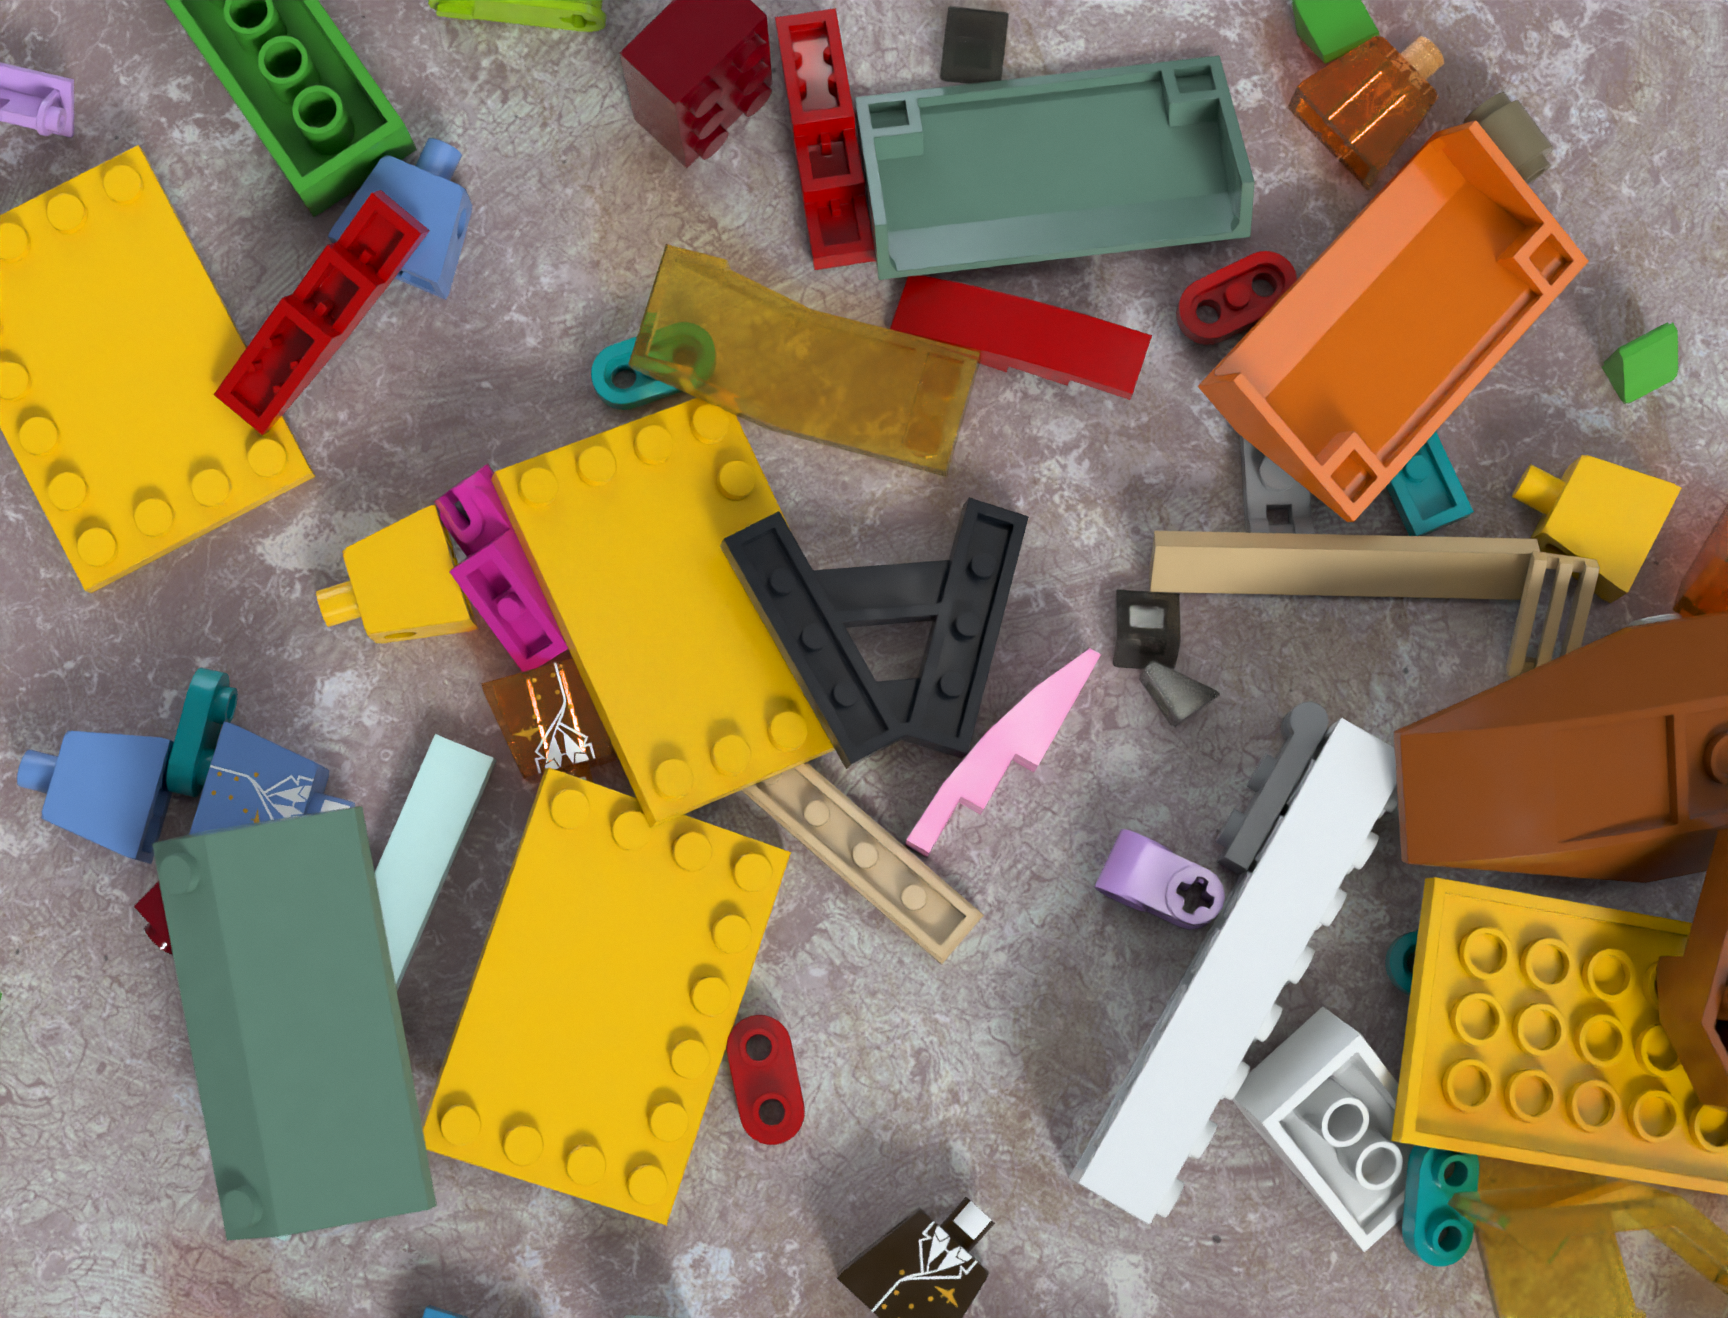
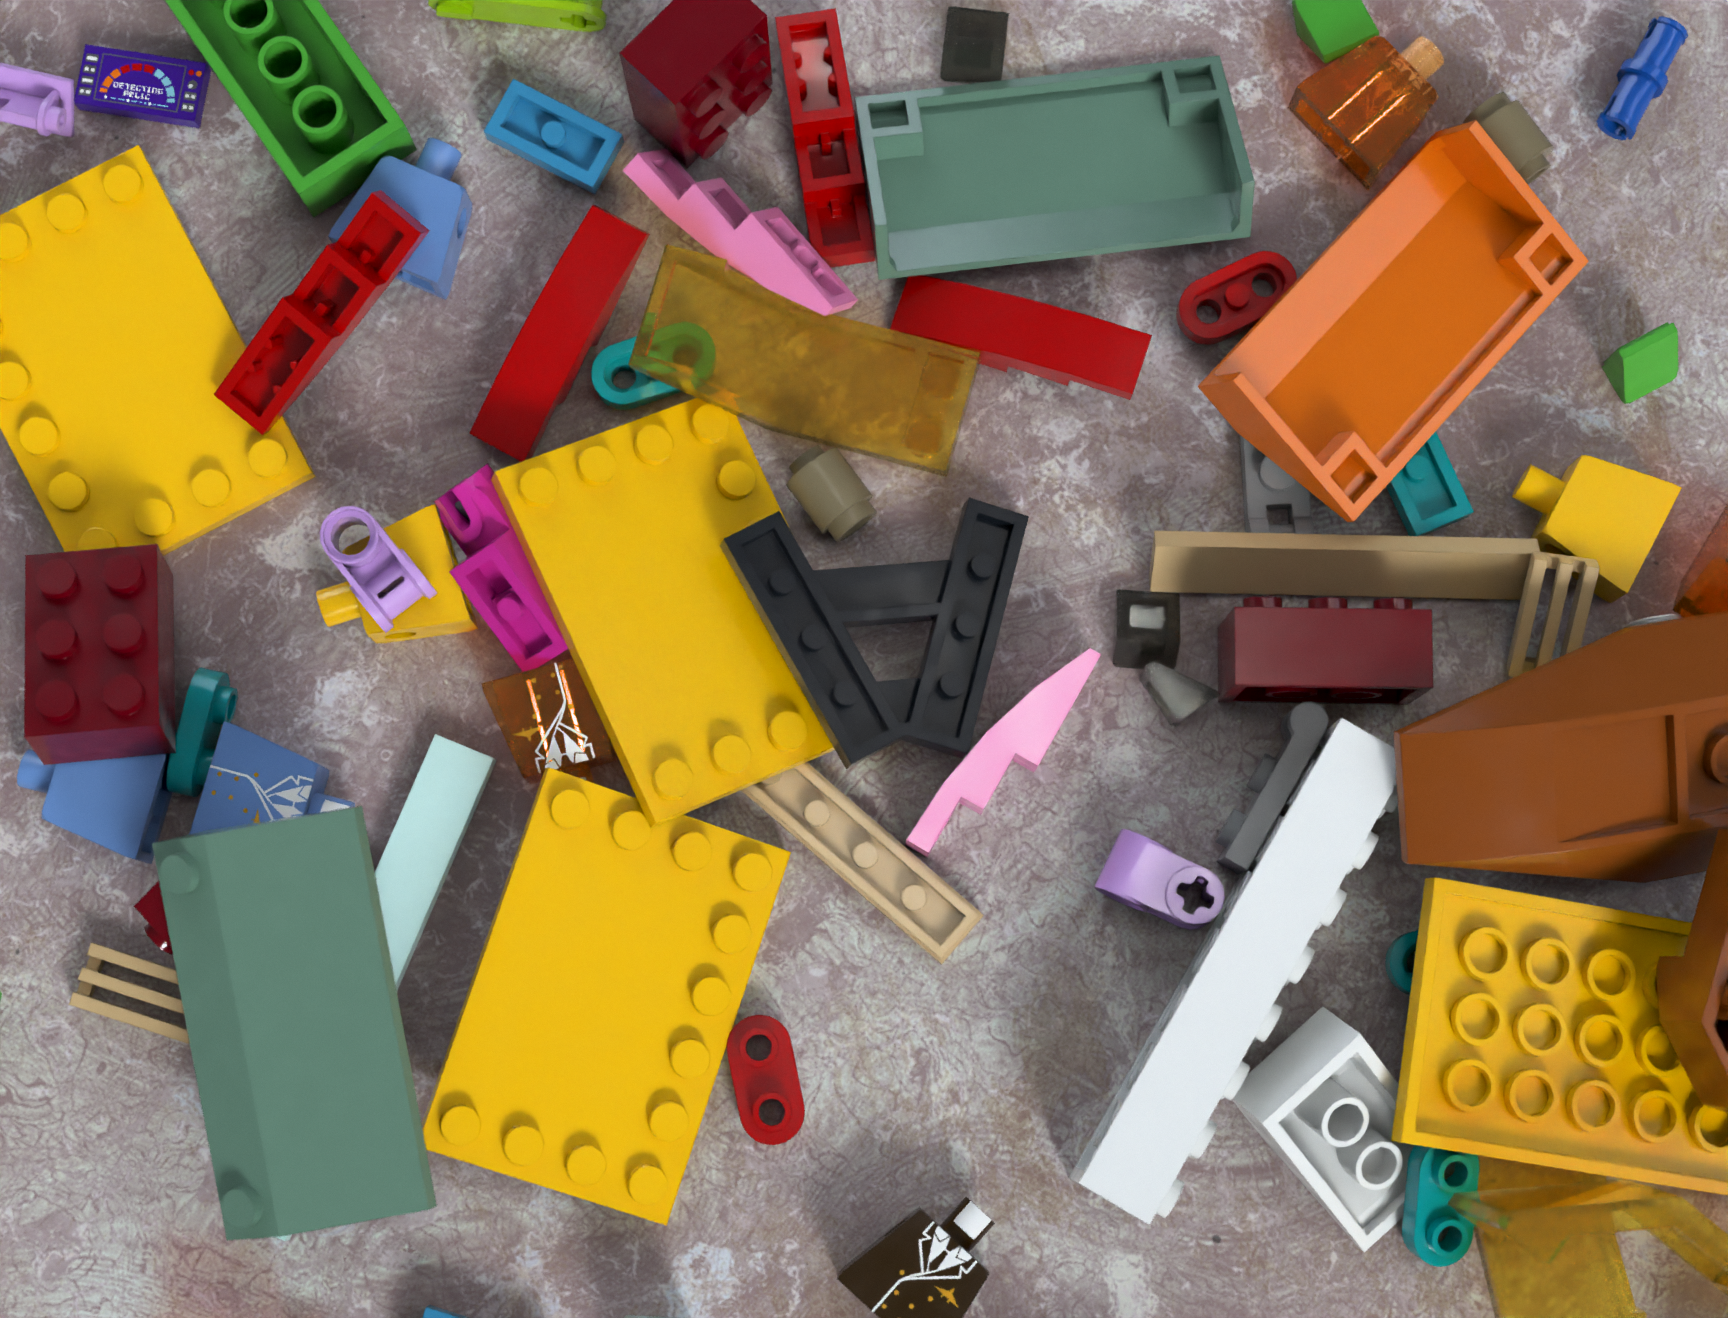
none -> dark red brick [24,544,176,765]
none -> tan tile [69,943,190,1044]
none -> dark purple tile [74,44,211,129]
none -> lavender piece [320,506,437,633]
none -> red slope [469,205,650,462]
none -> dark azure plate [484,79,624,195]
none -> bright pink slope [623,149,858,316]
none -> dark tan brick [786,445,877,542]
none -> dark red brick [1218,596,1433,705]
none -> blue pin [1596,16,1688,140]

